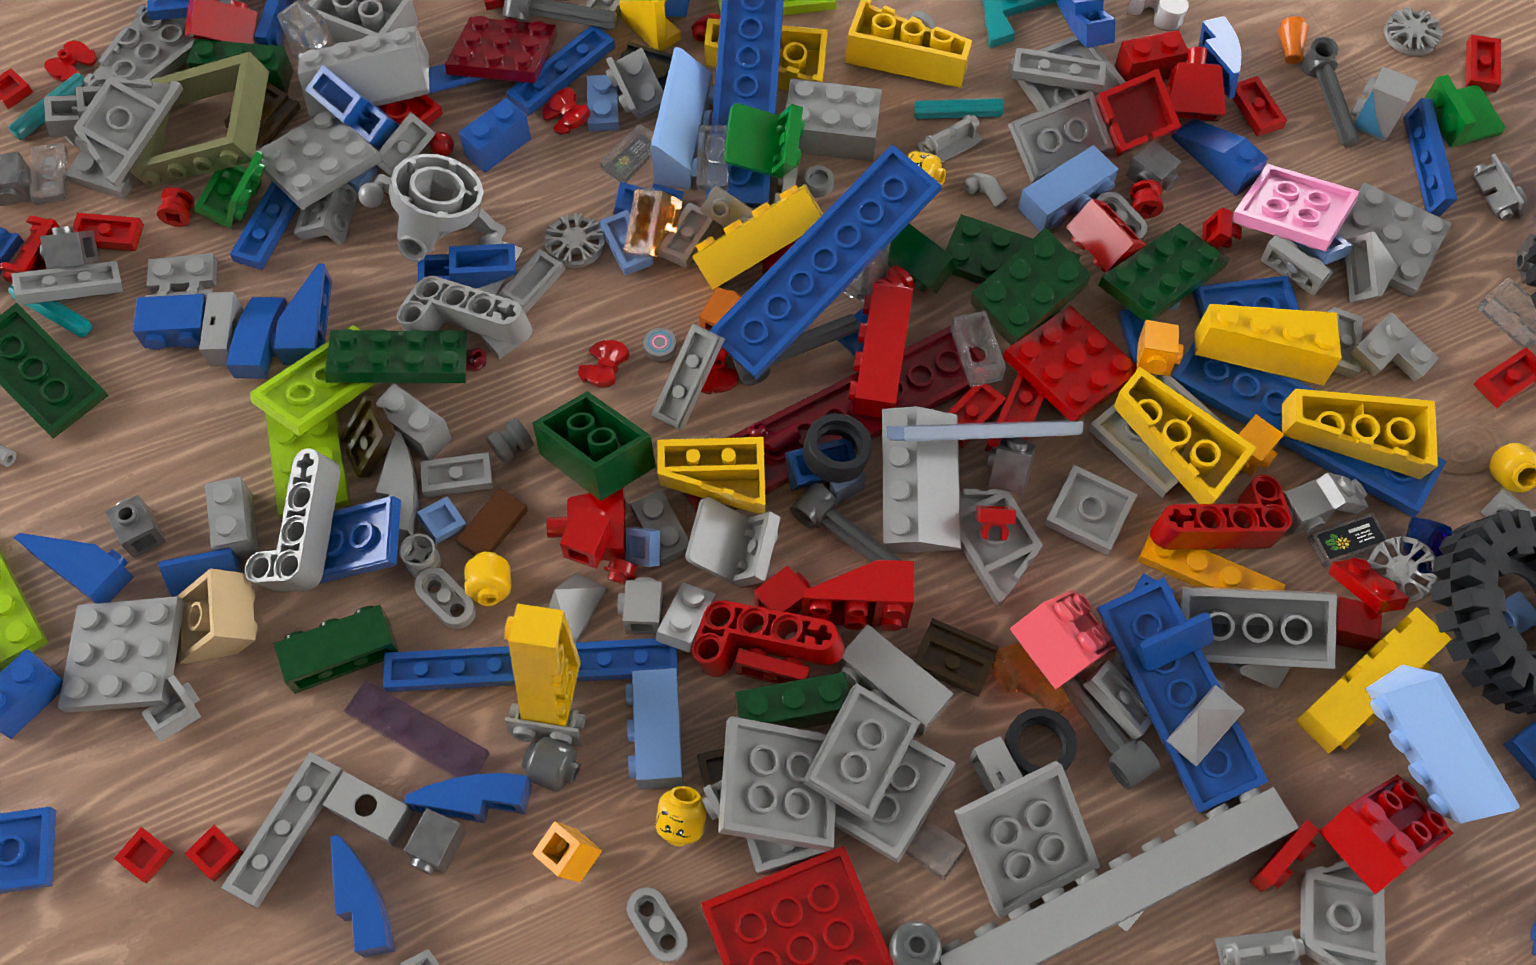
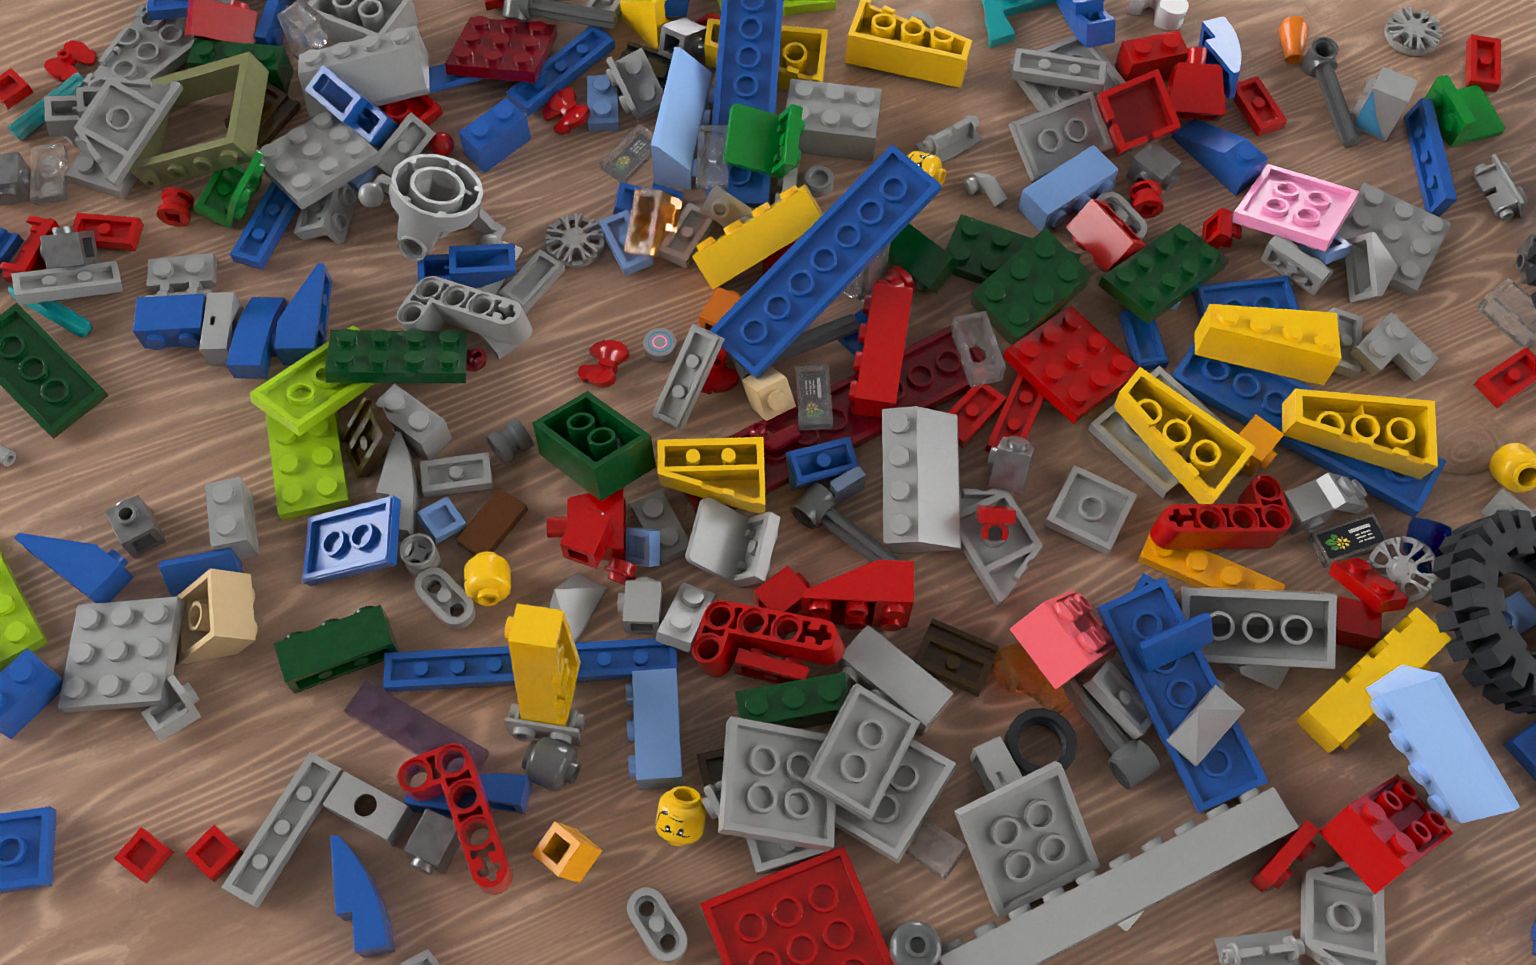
light grey beam [245,448,340,592] -> none
black tyre [803,413,872,483] -> none
tile [887,420,1083,442] -> none
teal axle [914,98,1004,119] -> none
light orange brick [1136,320,1184,377] -> none
none -> red beam [397,743,513,895]
none -> flat silver brick [658,18,706,60]
none -> tan brick [741,366,796,421]
none -> clear tile [795,364,833,430]

